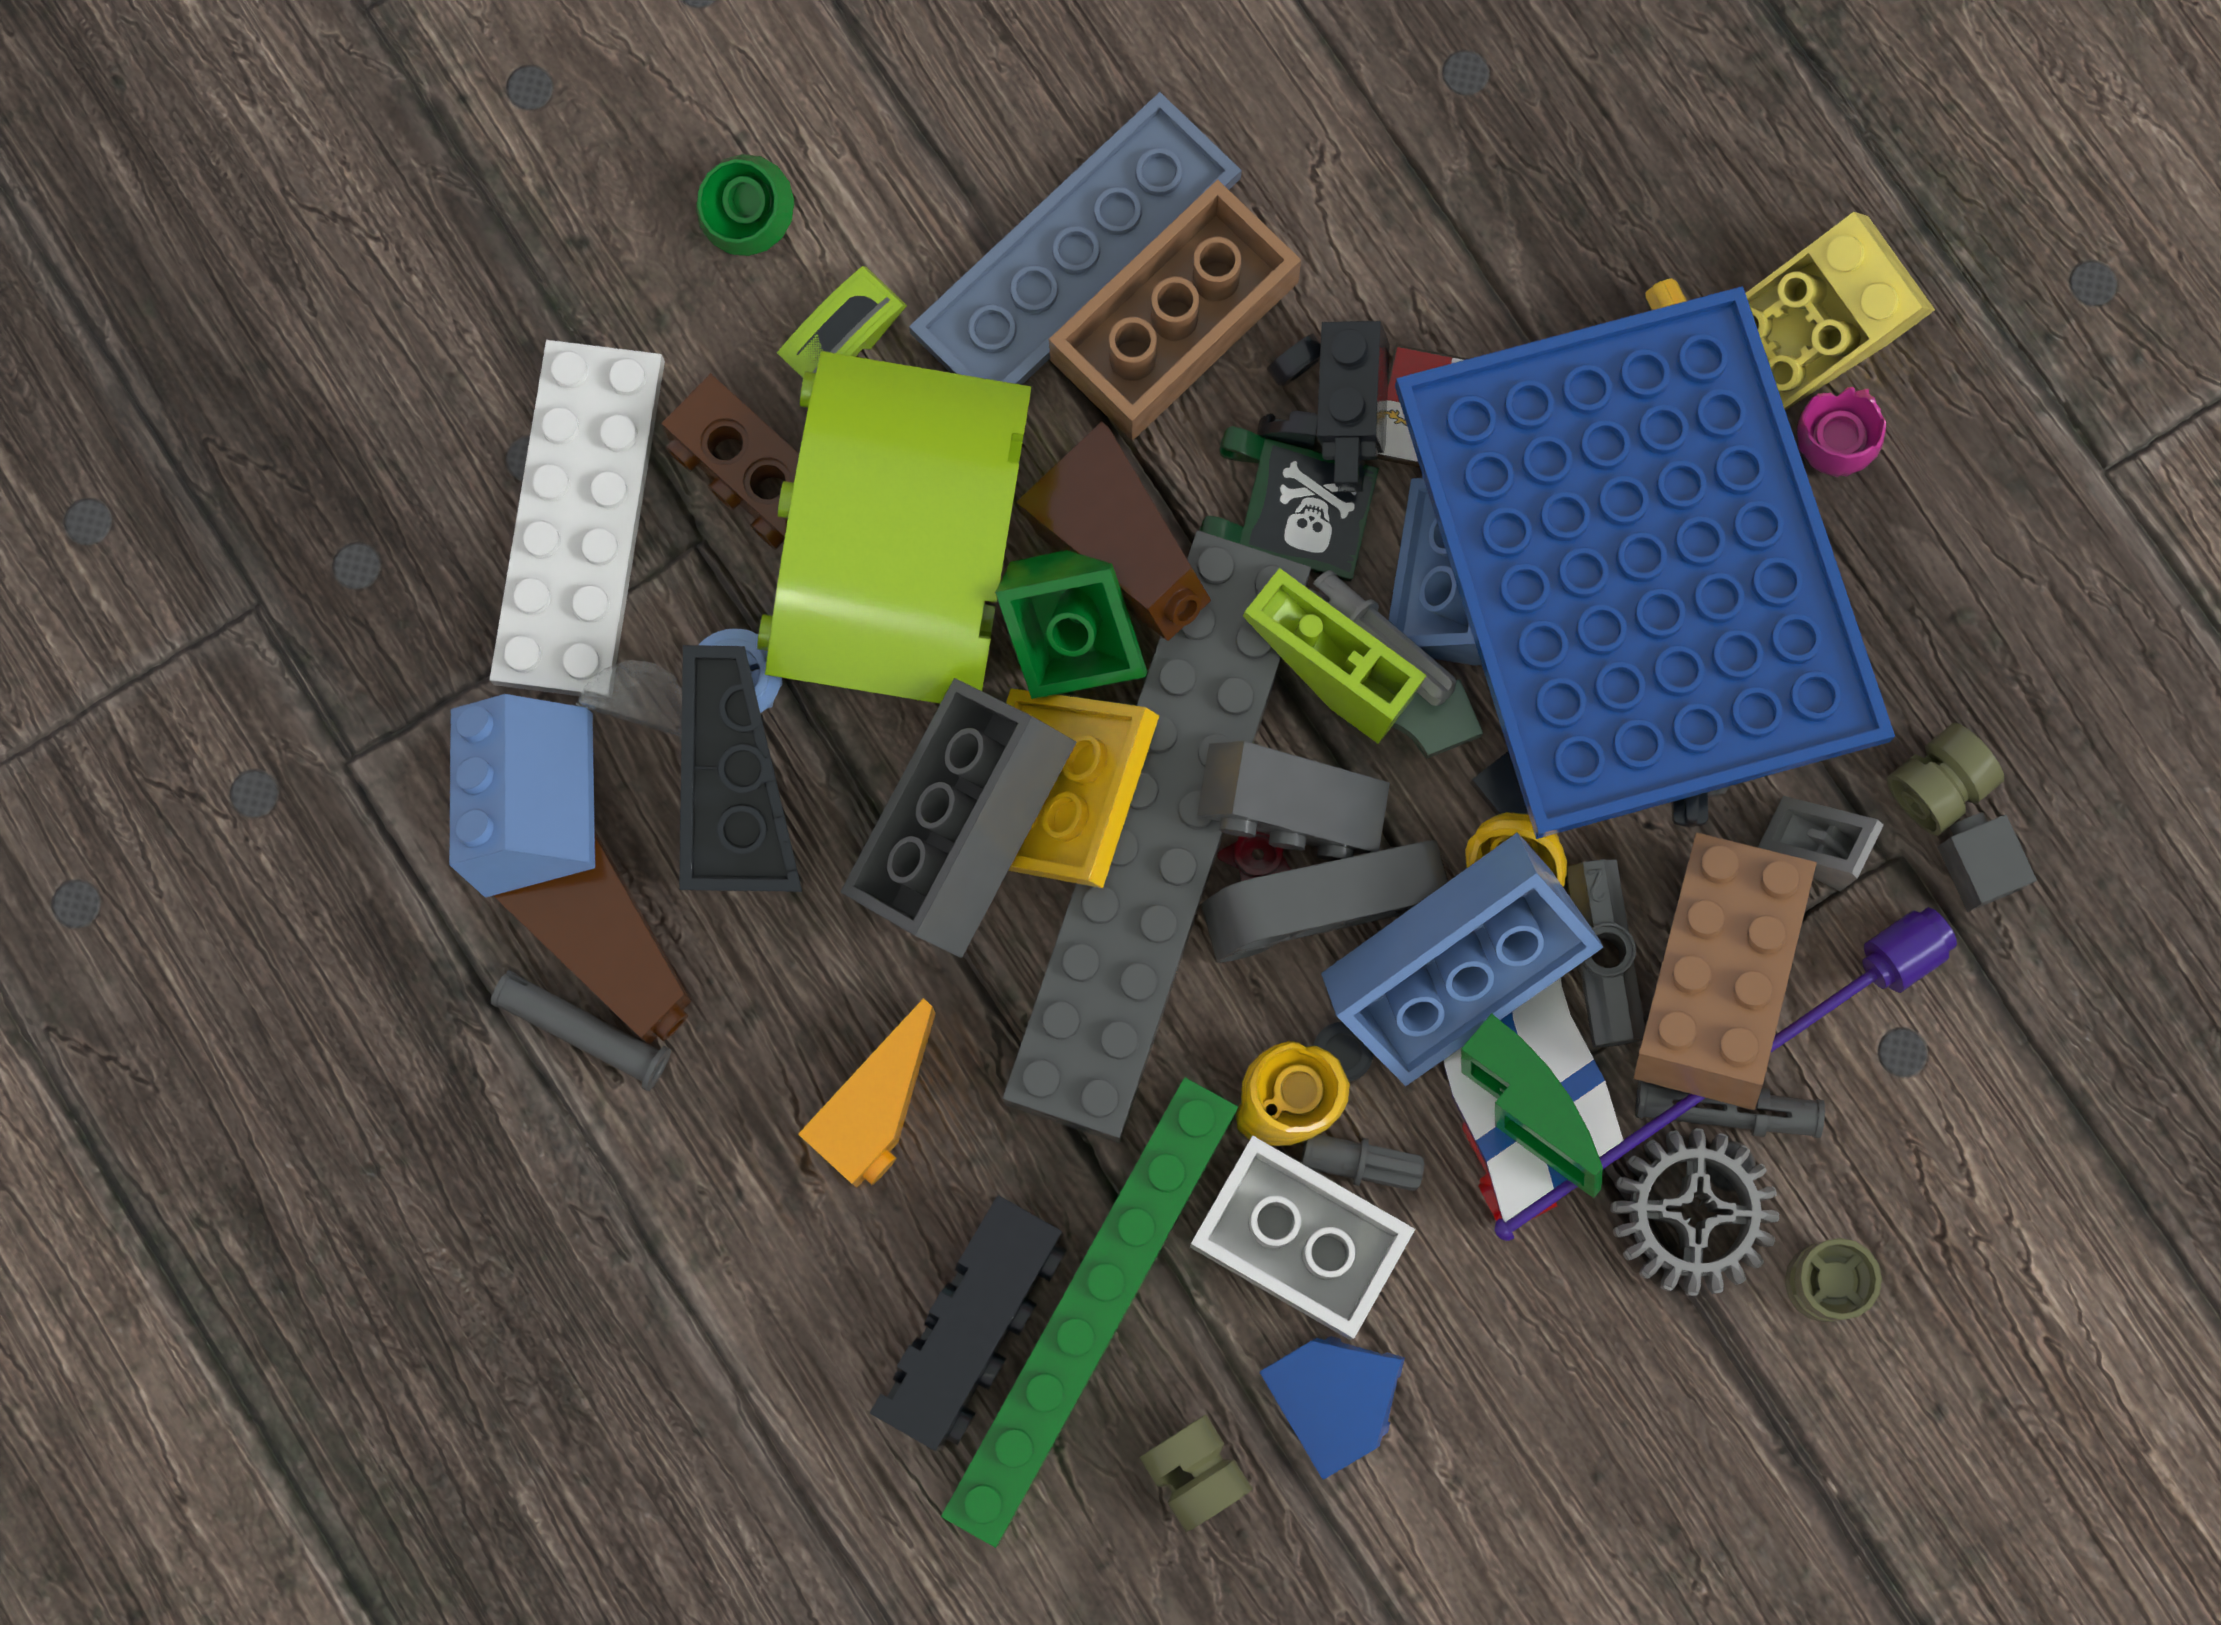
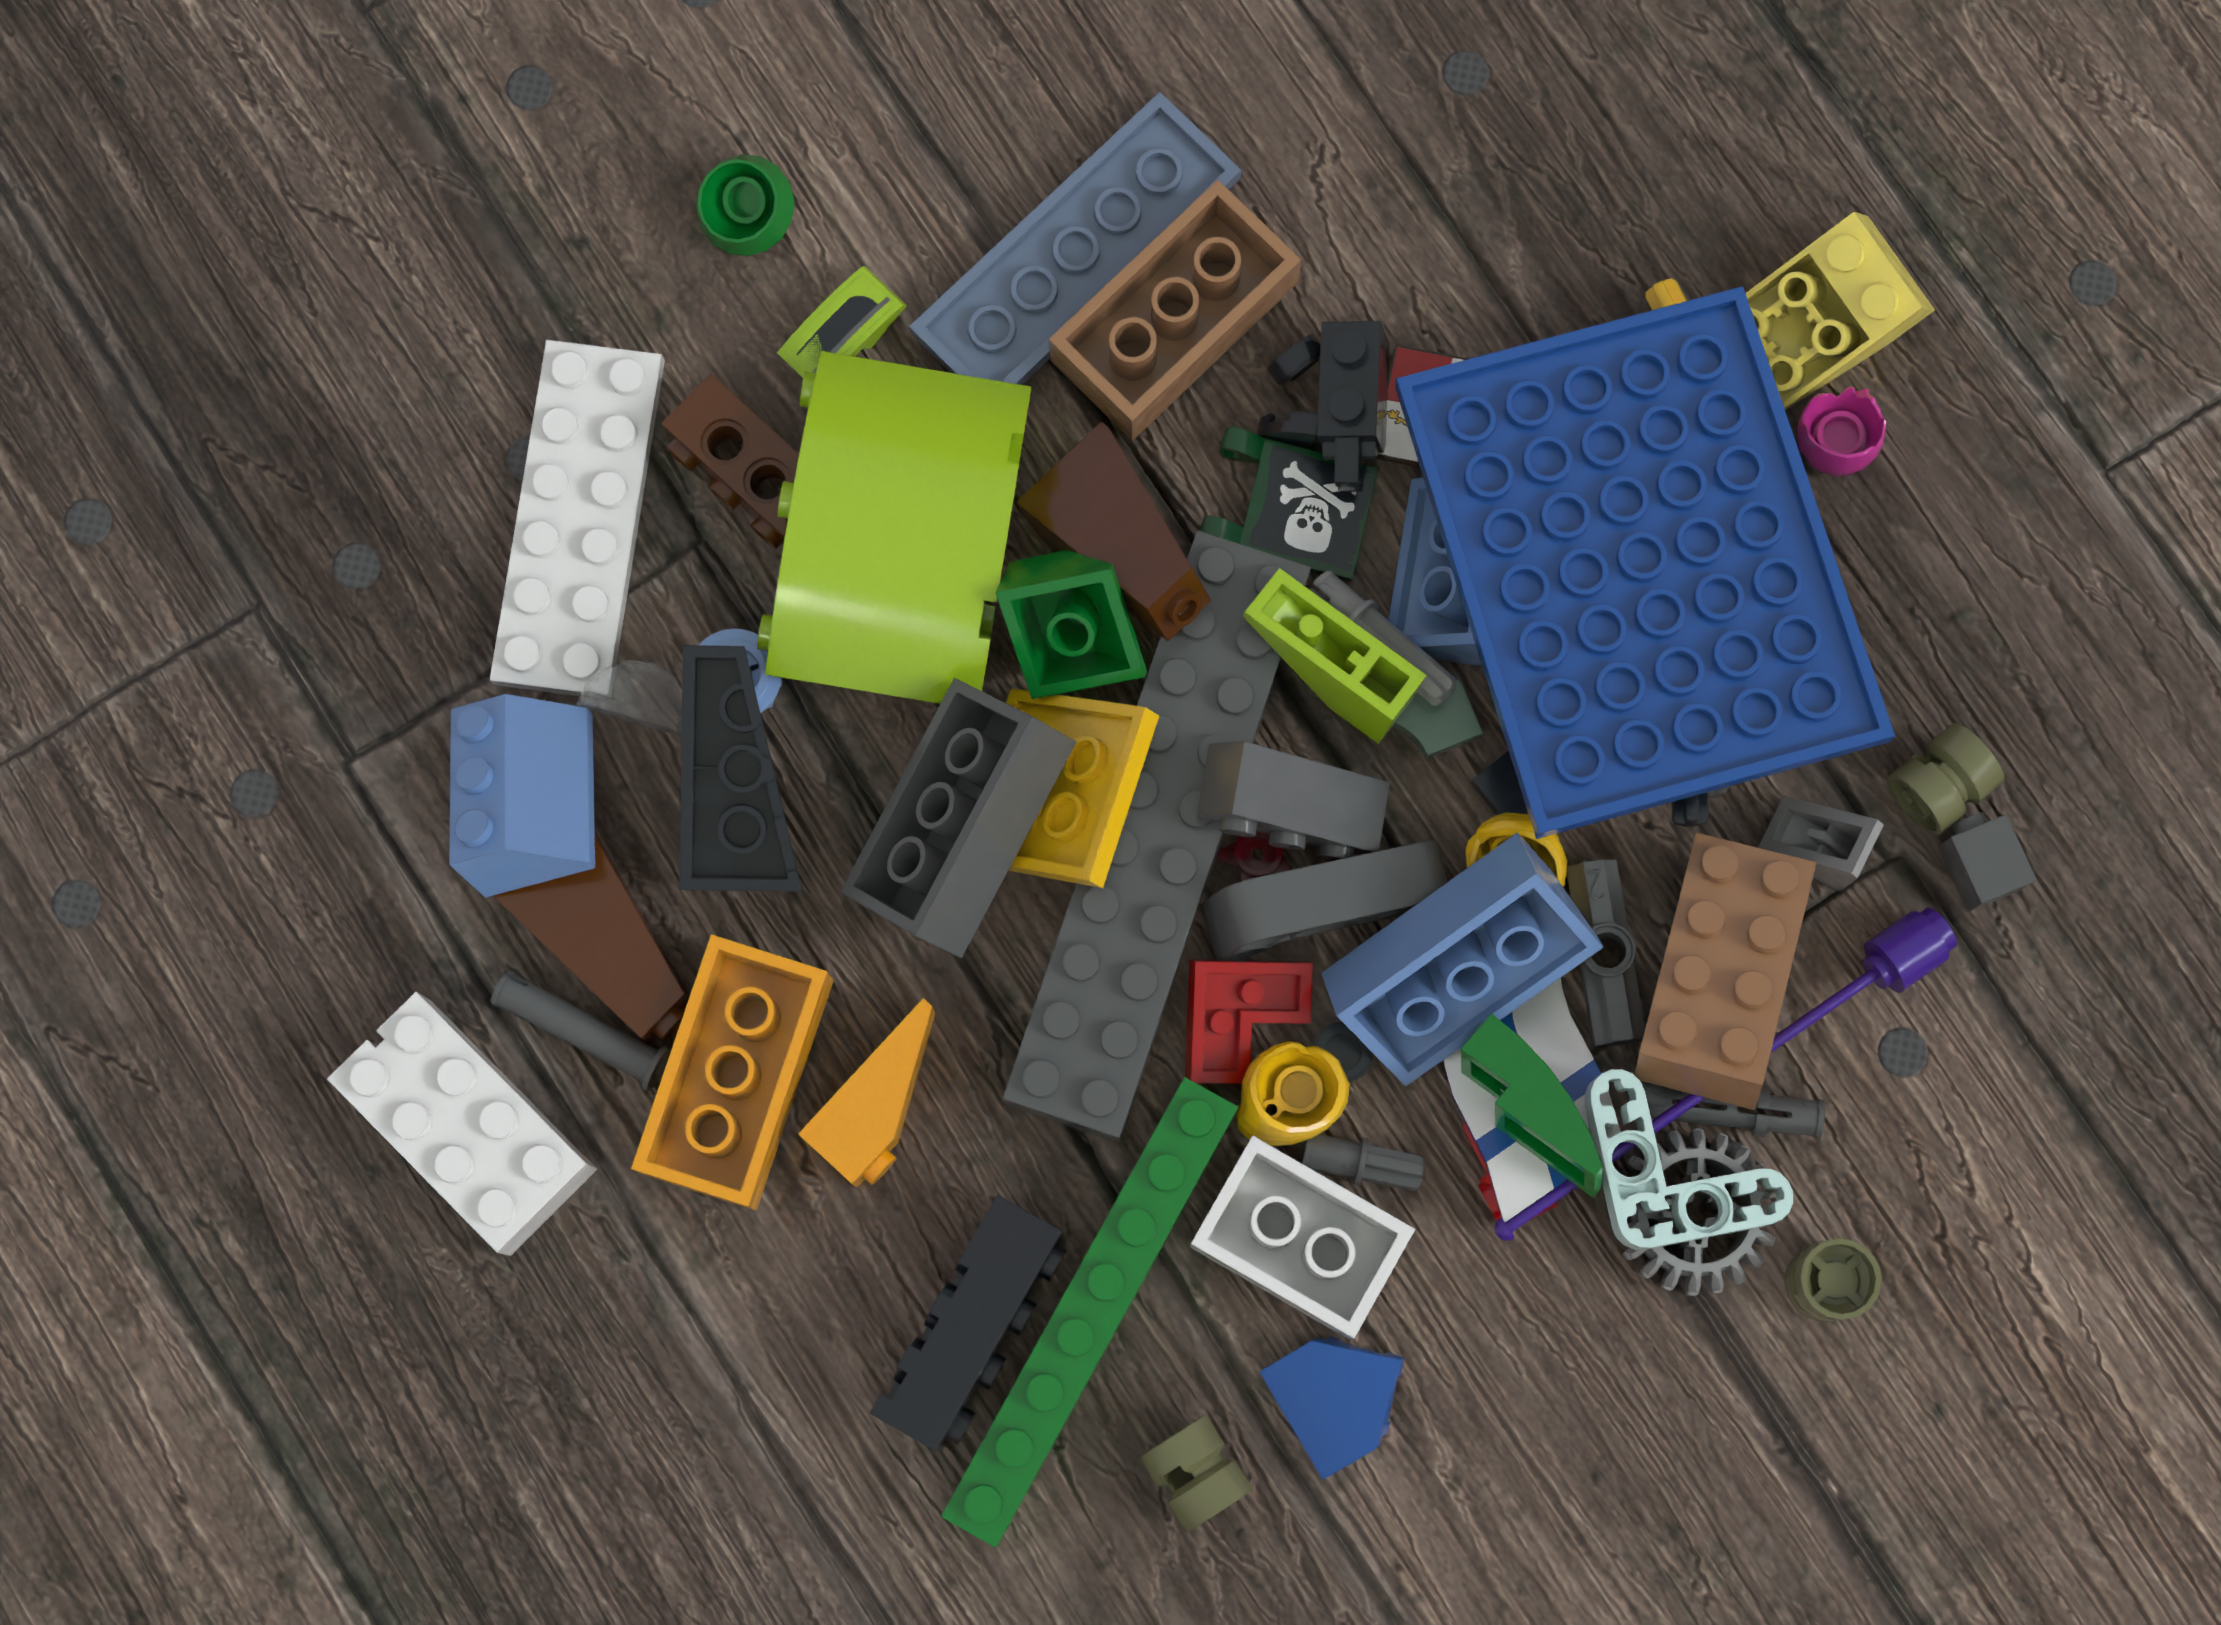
none -> white piece [327,992,597,1256]
none -> light orange brick [631,934,834,1211]
none -> red plate [1185,959,1313,1084]
none -> light aqua beam [1585,1069,1793,1250]

